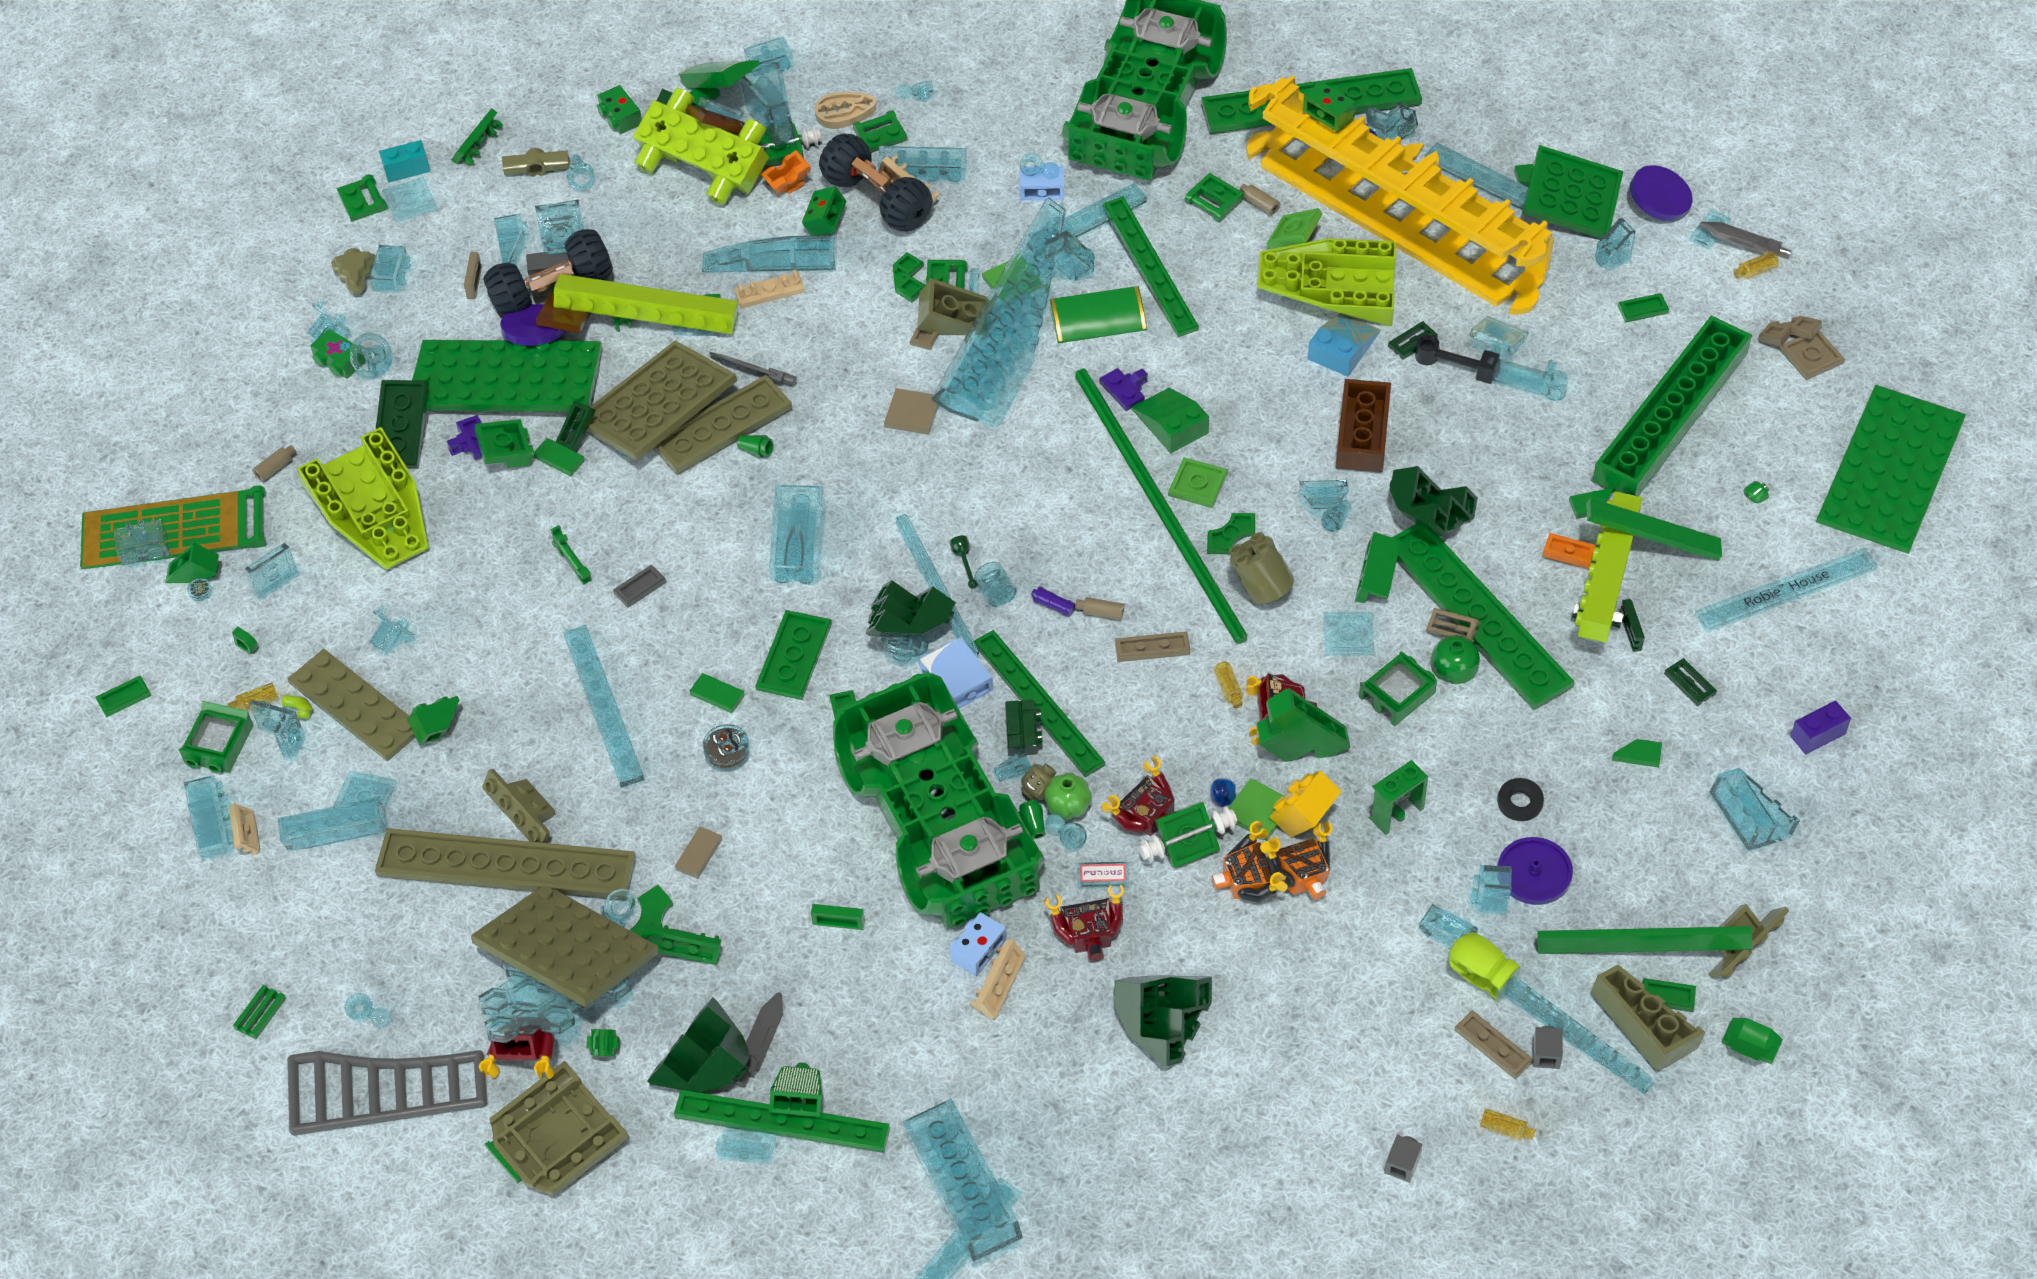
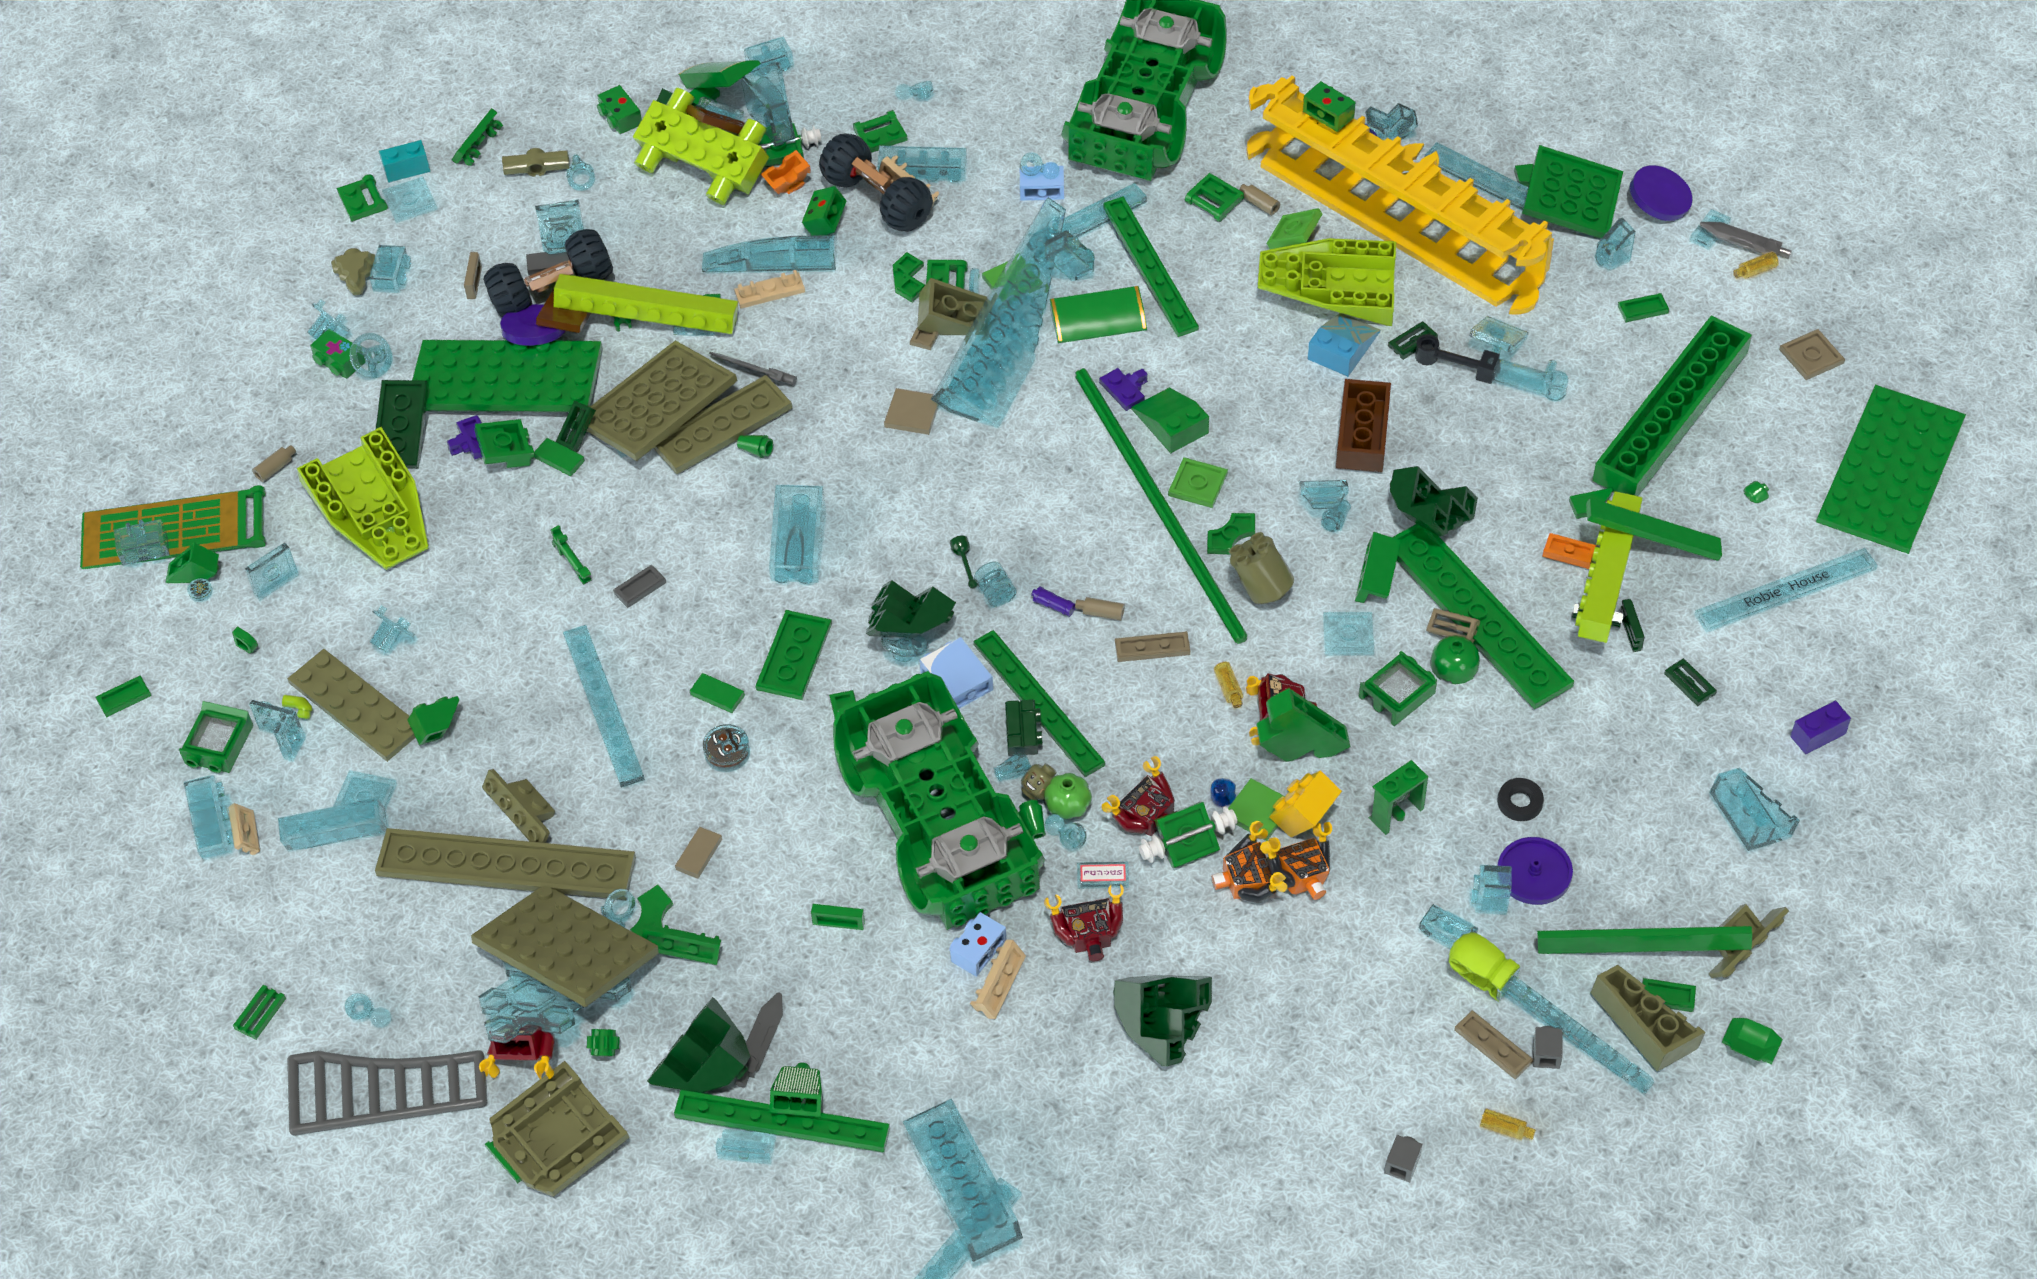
clear yellow cylinder [227,682,279,711] -> none
clear light blue slope [494,213,529,266] -> none
tan piece [815,92,877,129] -> none
clear light blue axle [896,514,979,658] -> none
green plate [1201,68,1422,134] -> none
green tile [1612,739,1662,768] -> none
dark tan tile [1759,316,1822,346] -> none

